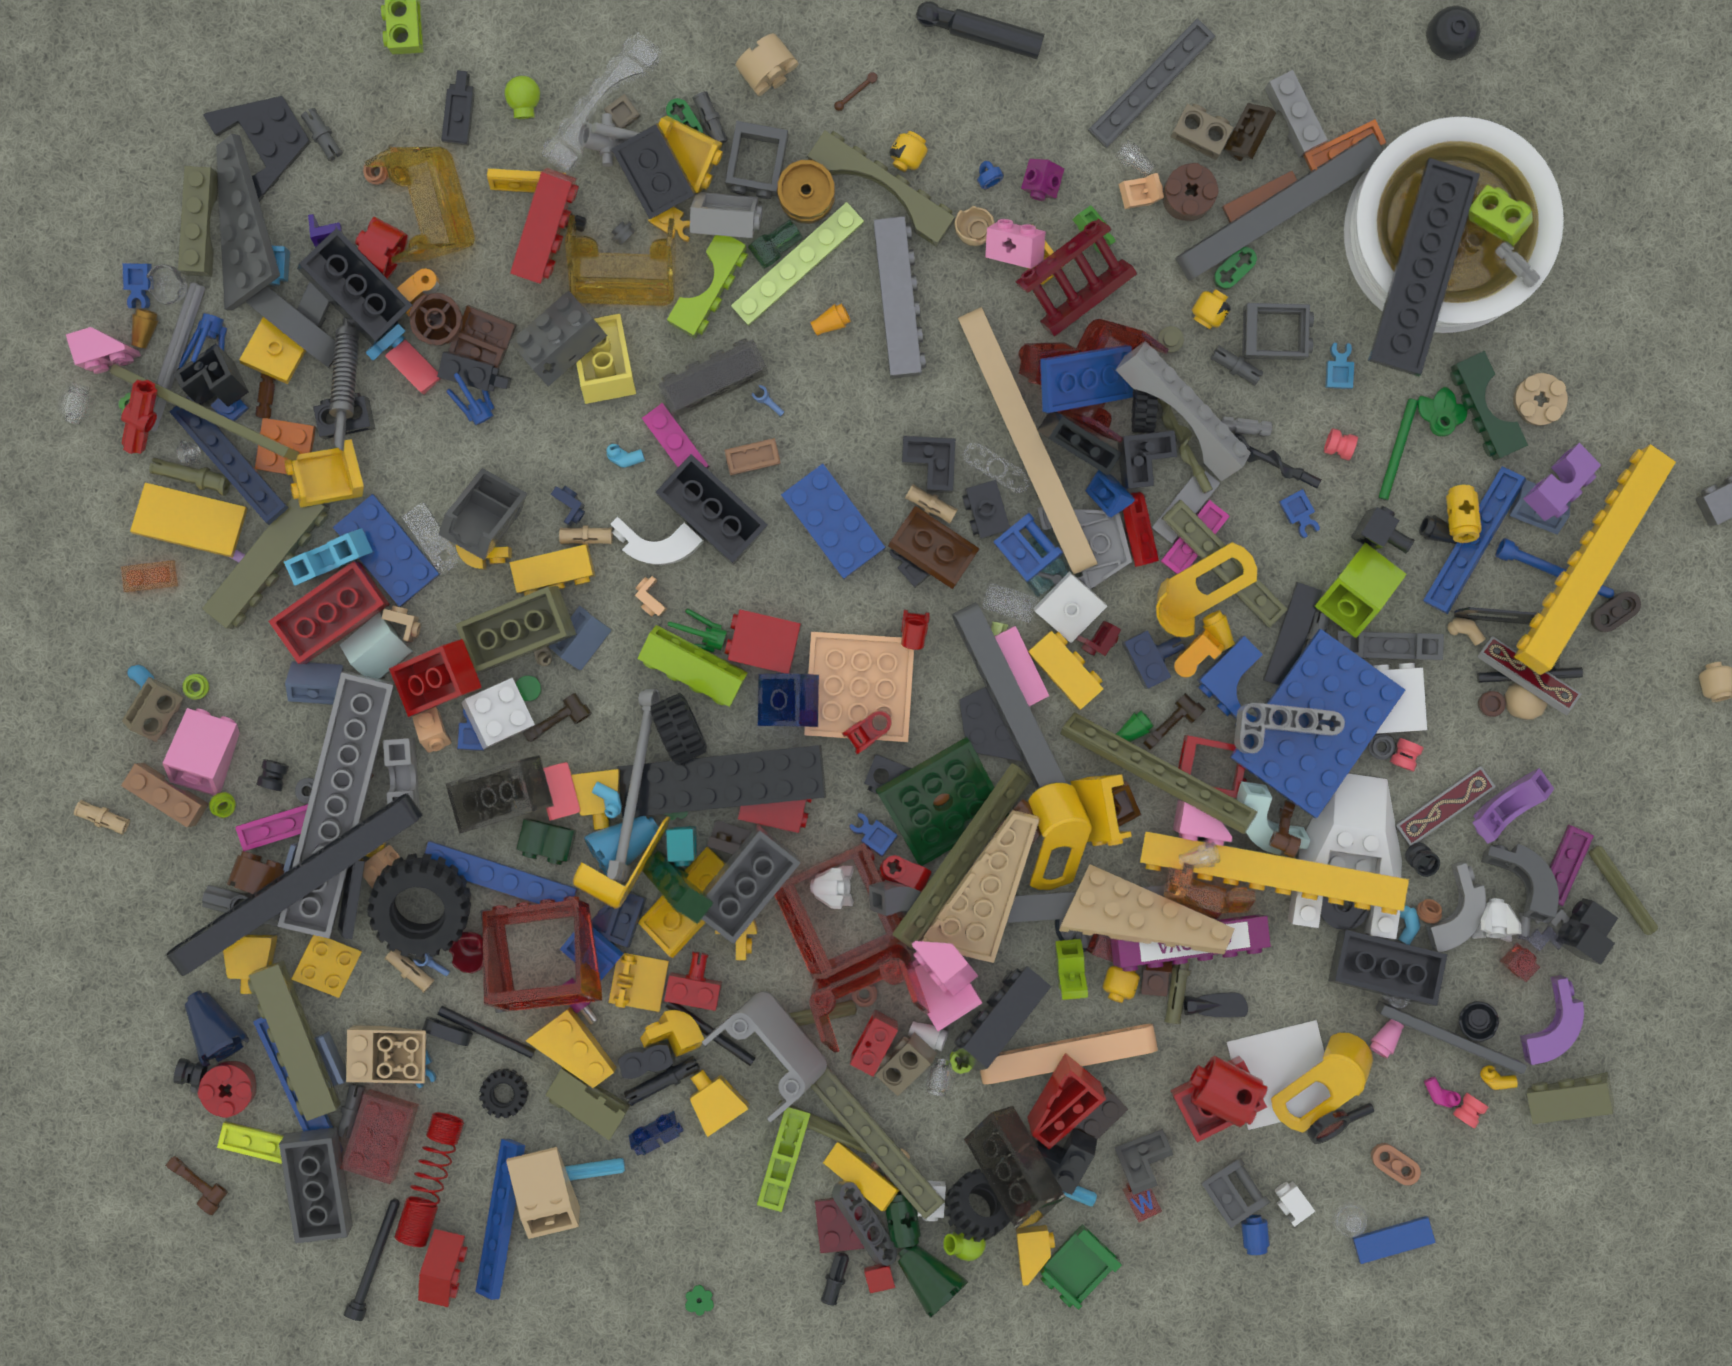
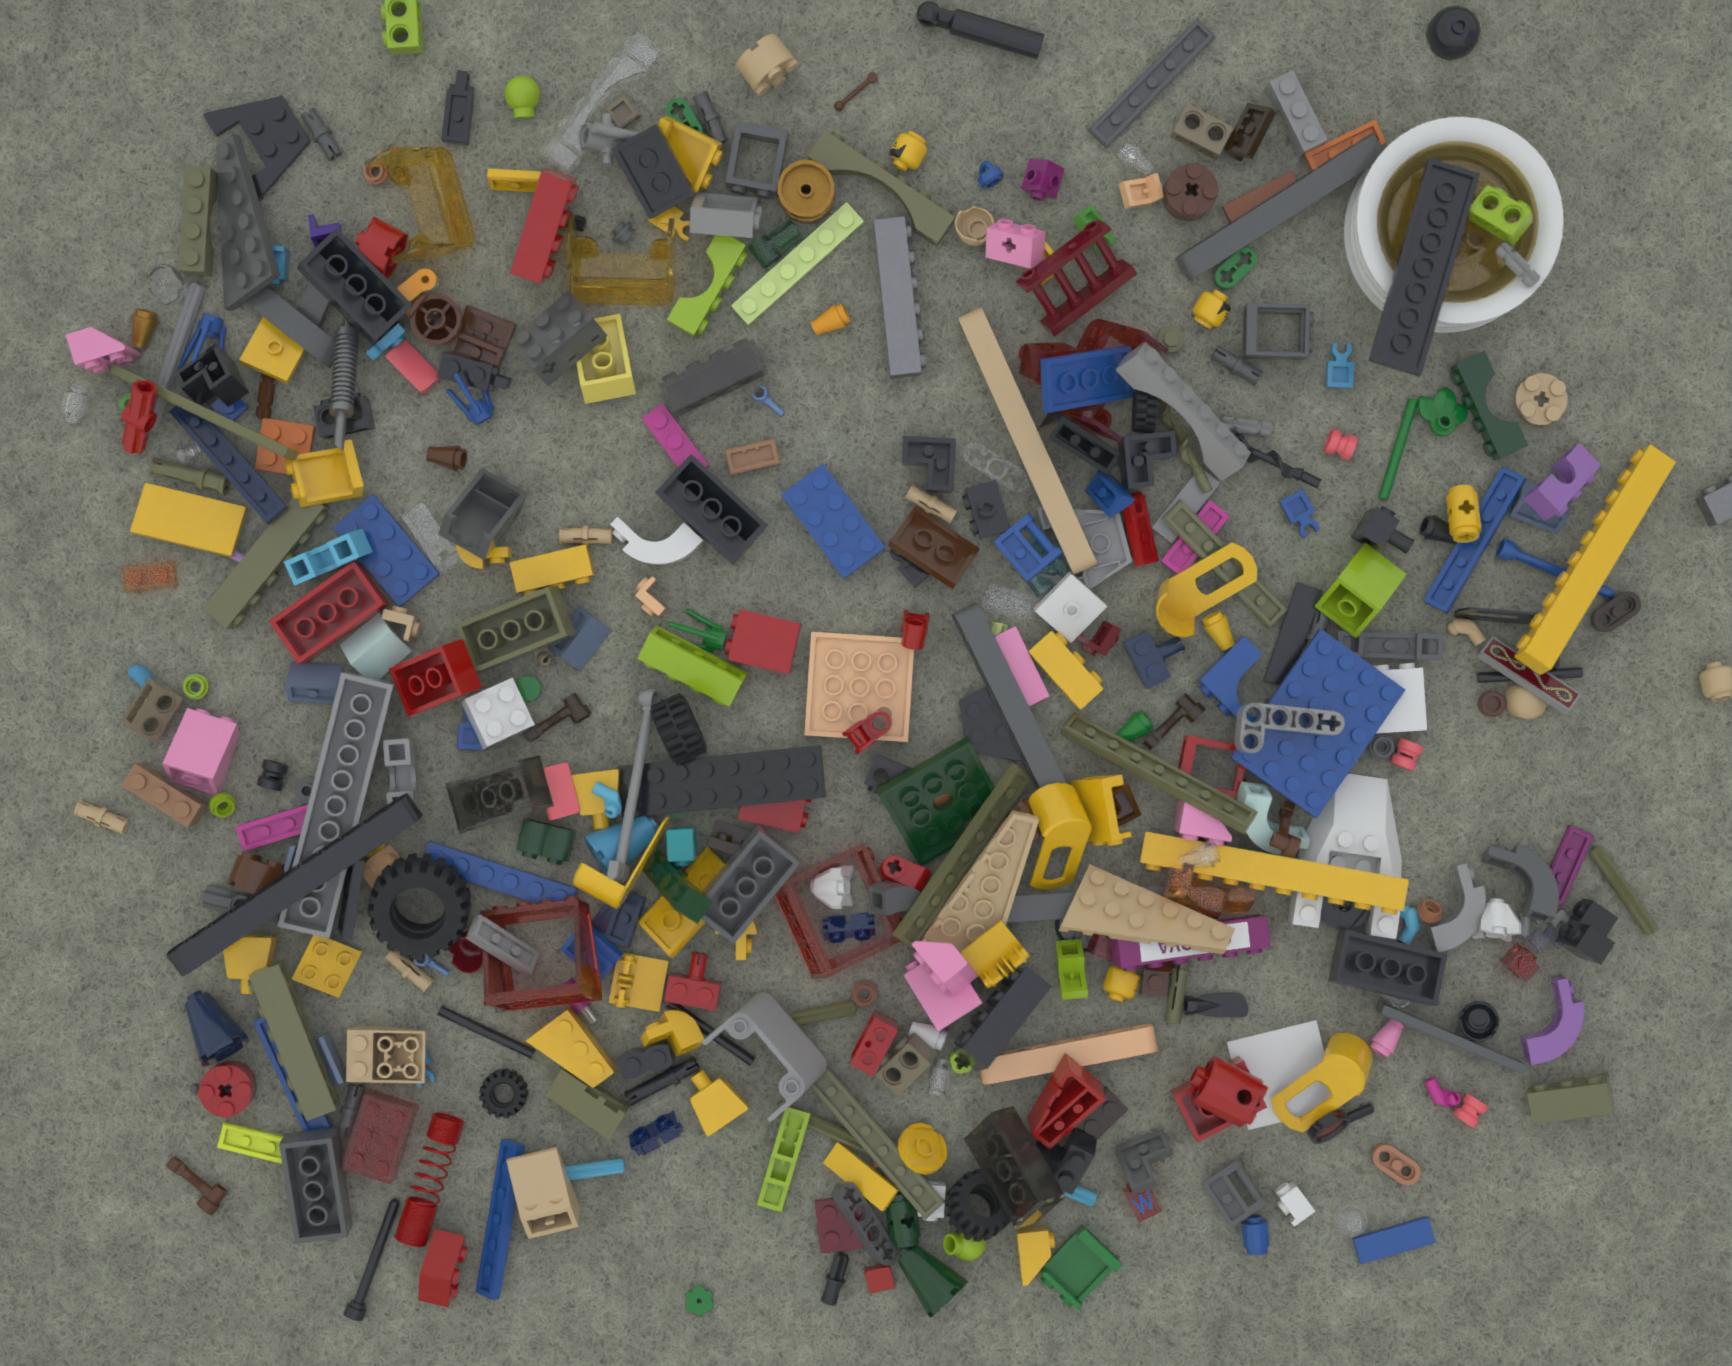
blue plate [122,263,153,308] -> none
black wheel [173,1058,208,1089] -> none
light nougat bracket [412,707,452,753] -> none
black beam [422,1017,473,1046] -> none
dark blue bracket [550,486,585,526] -> none
medium azure arm [606,444,645,468] -> none
clear blue brick [758,674,819,727] -> none
clear red windscreen [809,944,930,1053] -> none
blue plate [849,813,898,857] -> none
light orange leg [1174,629,1224,677] -> none
tile [1395,766,1496,846] -> none
black wheel [1405,842,1440,877] -> none
medium lavender arch [1472,768,1554,844] -> none
yellow arm [1480,1065,1518,1090] -> none
none -> reddish brown cone [426,446,467,471]
none -> light grey tile [466,914,540,976]
none -> clear blue hinge [822,913,876,943]
none -> yellow tile [898,1123,947,1175]
none -> yellow hinge [960,920,1030,989]

